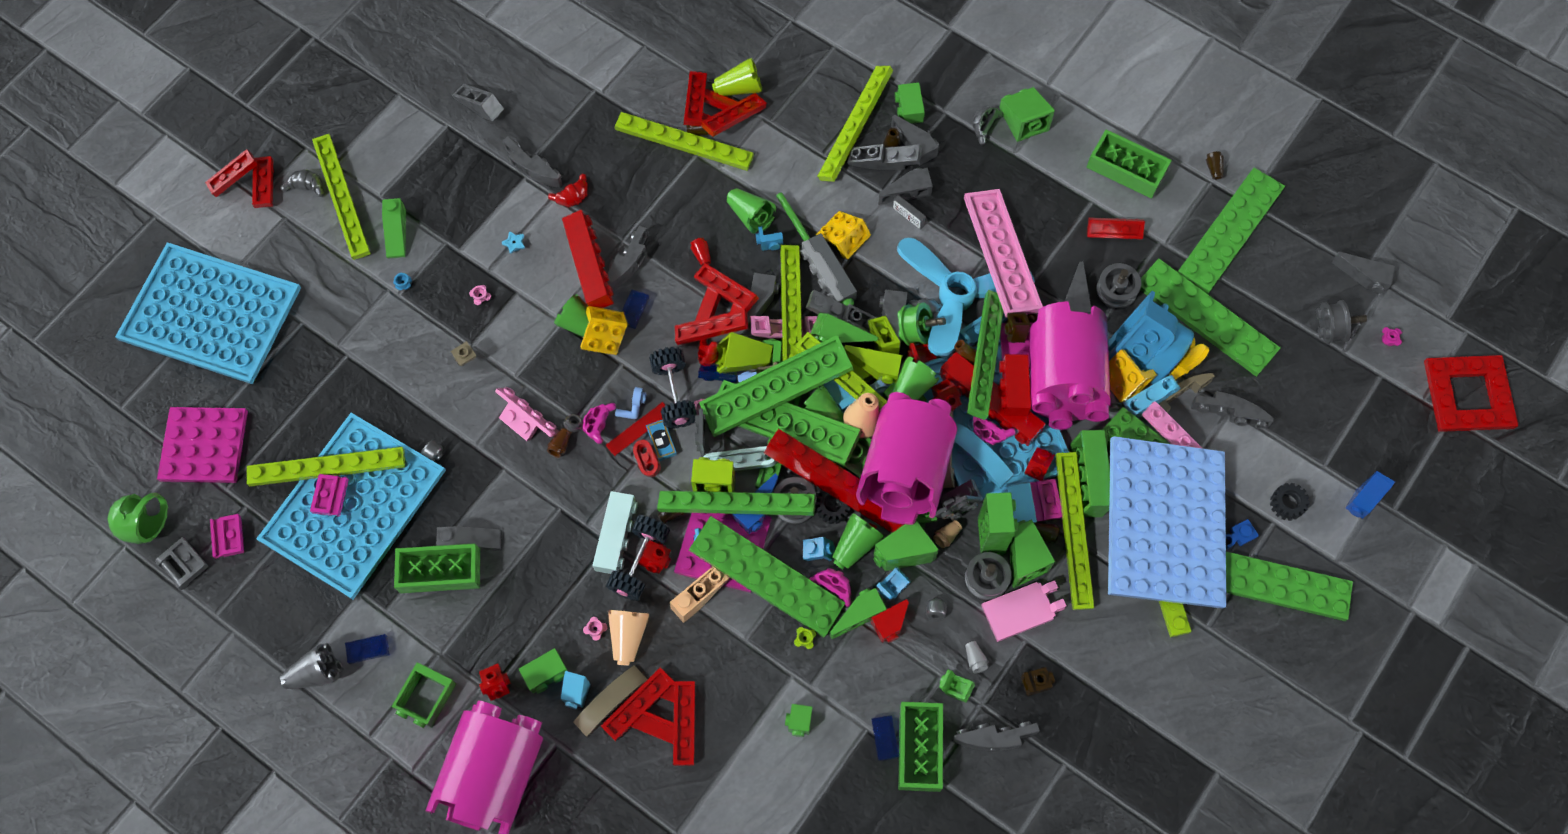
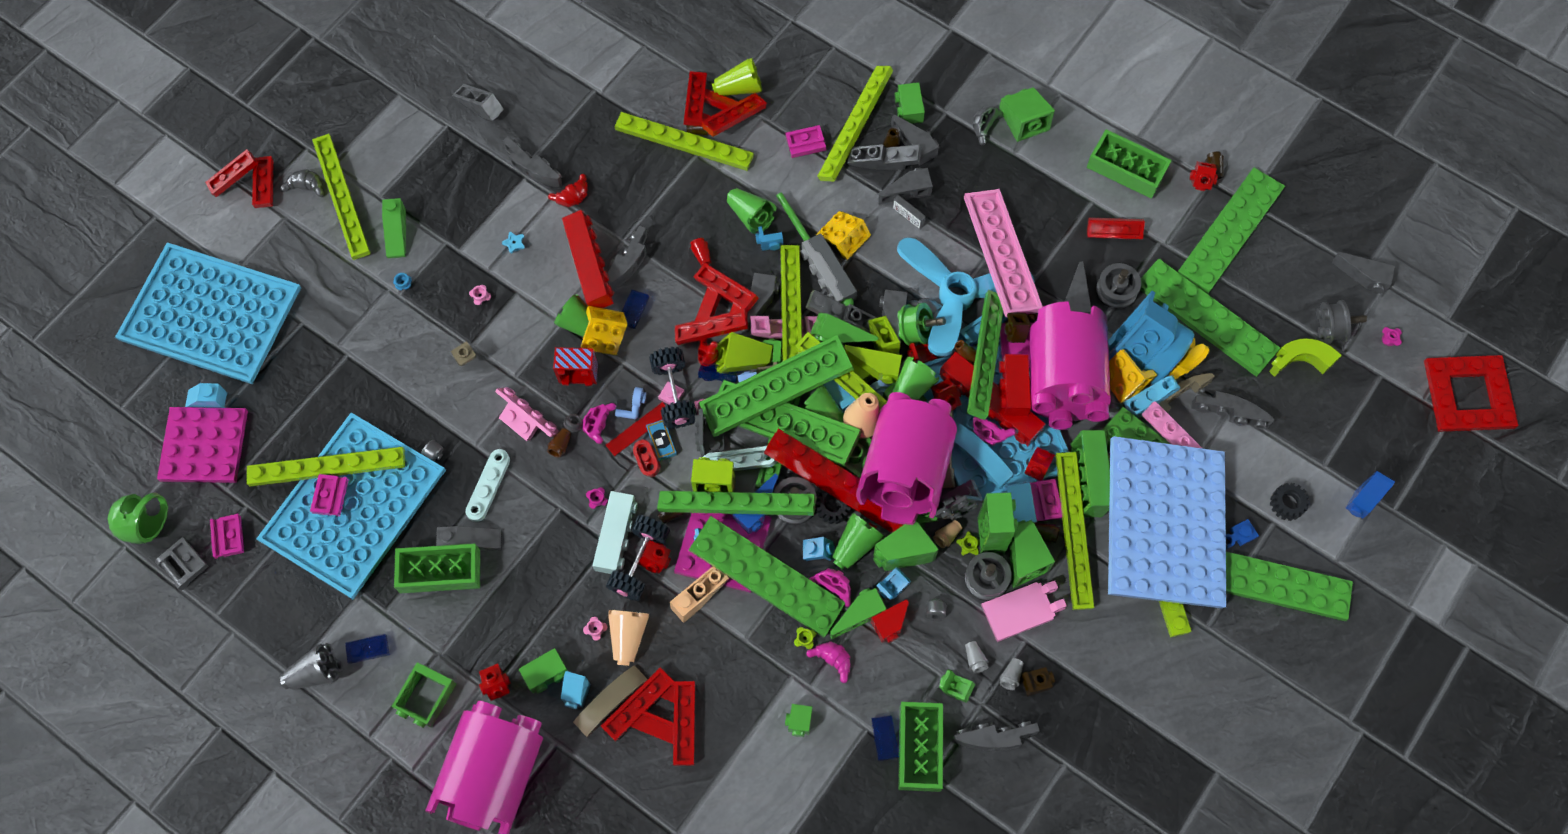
none -> medium azure slope [185,383,227,408]
none -> light aqua plate [466,449,510,522]
none -> red container [553,347,598,386]
none -> dark pink plate [586,487,608,509]
none -> bright pink plate [658,382,685,405]
none -> dark pink plate [785,125,826,158]
none -> dark pink piece [806,641,851,683]
none -> lime plate [956,531,980,556]
none -> light grey cone [1000,658,1023,690]
none -> red brick [1189,161,1218,191]
none -> lime arch [1269,339,1342,377]

